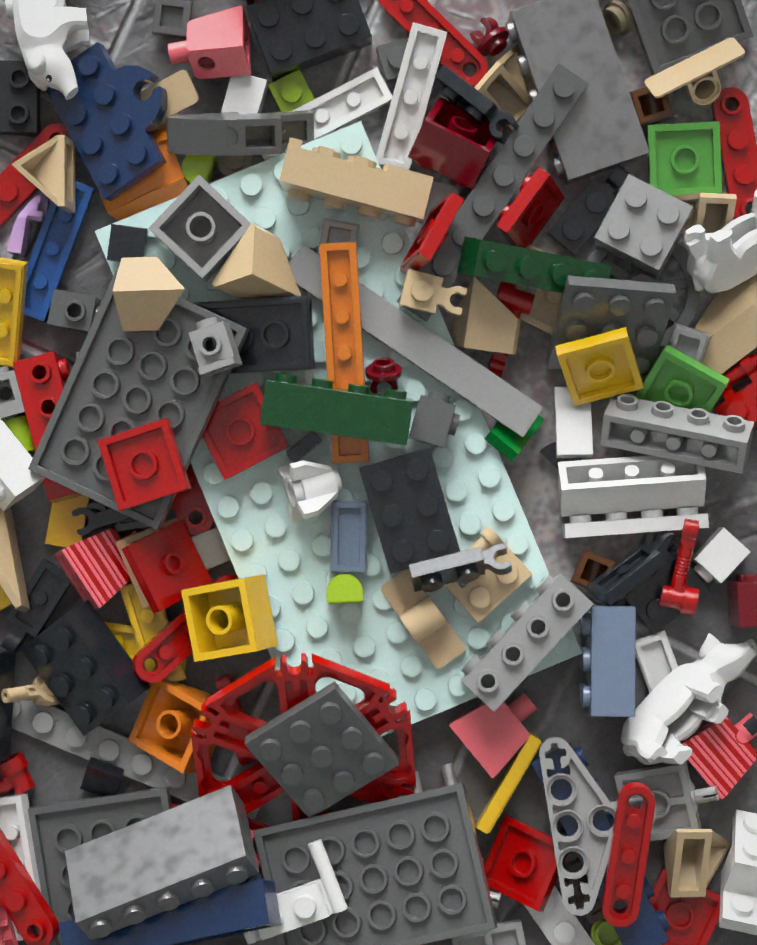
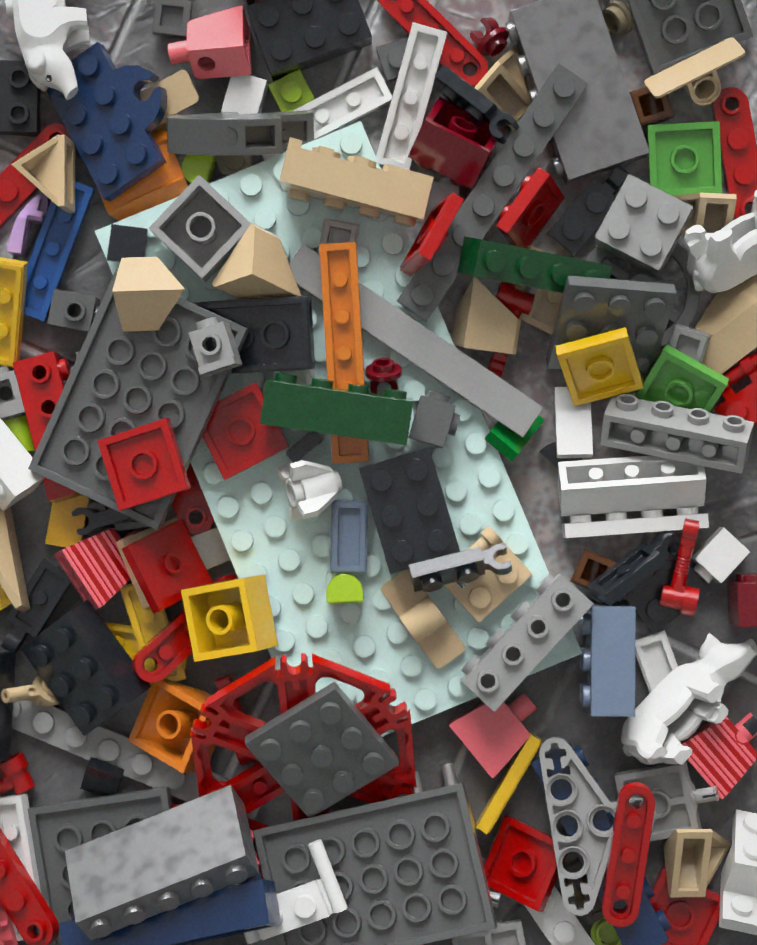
tan plate [399,269,467,317] -> none

